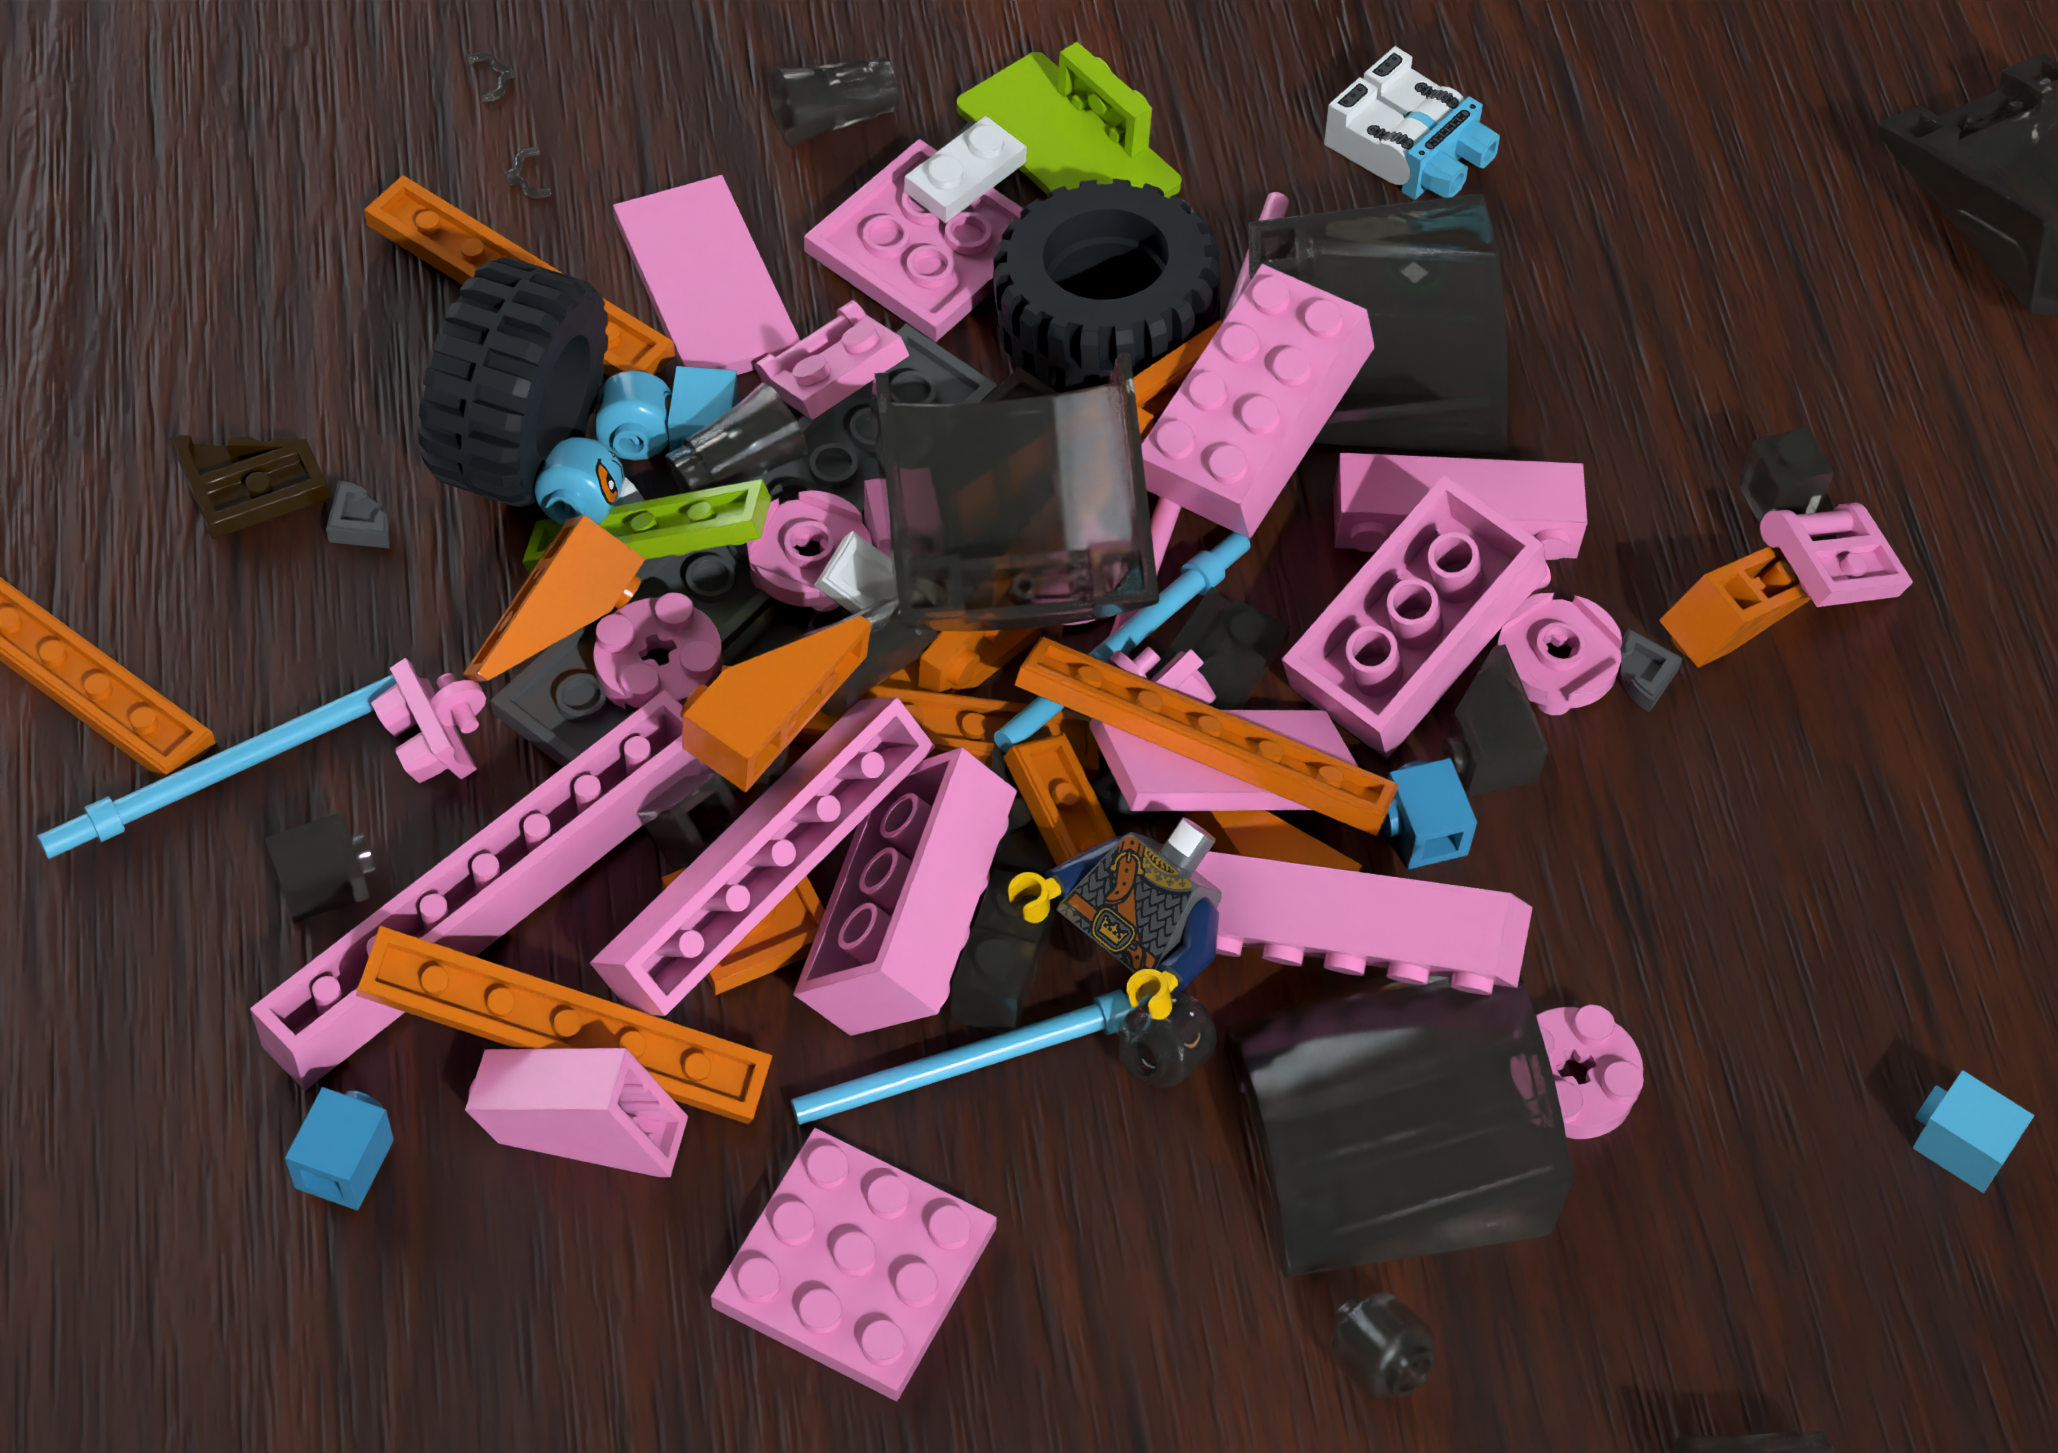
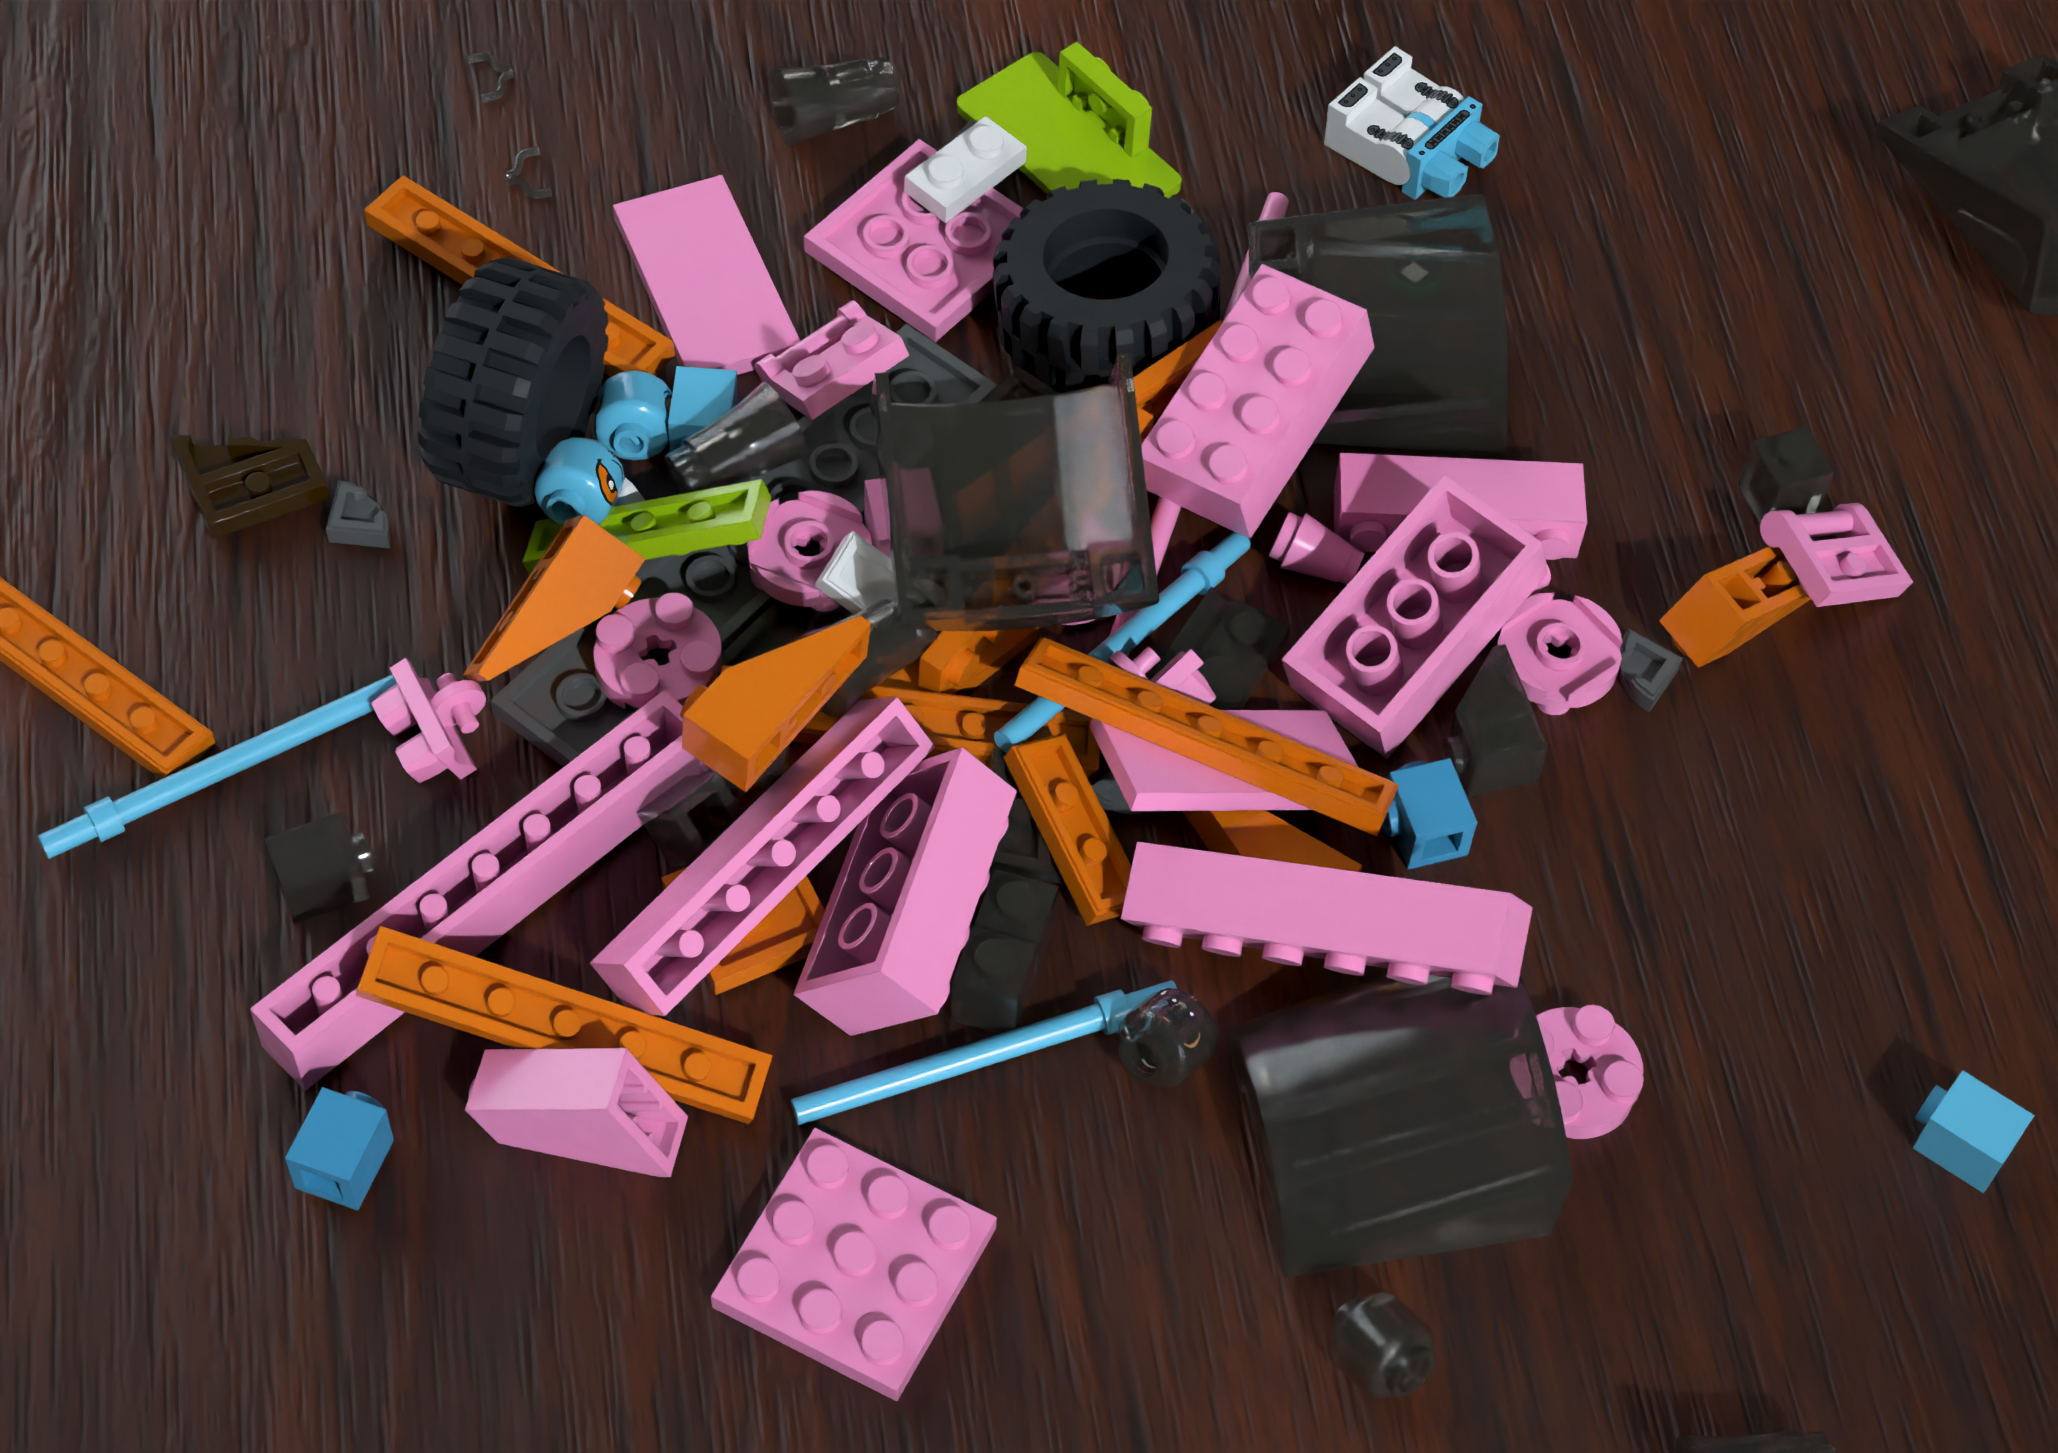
torso [1008,817,1222,1020] -> none
none -> bright pink cone [1269,512,1365,585]

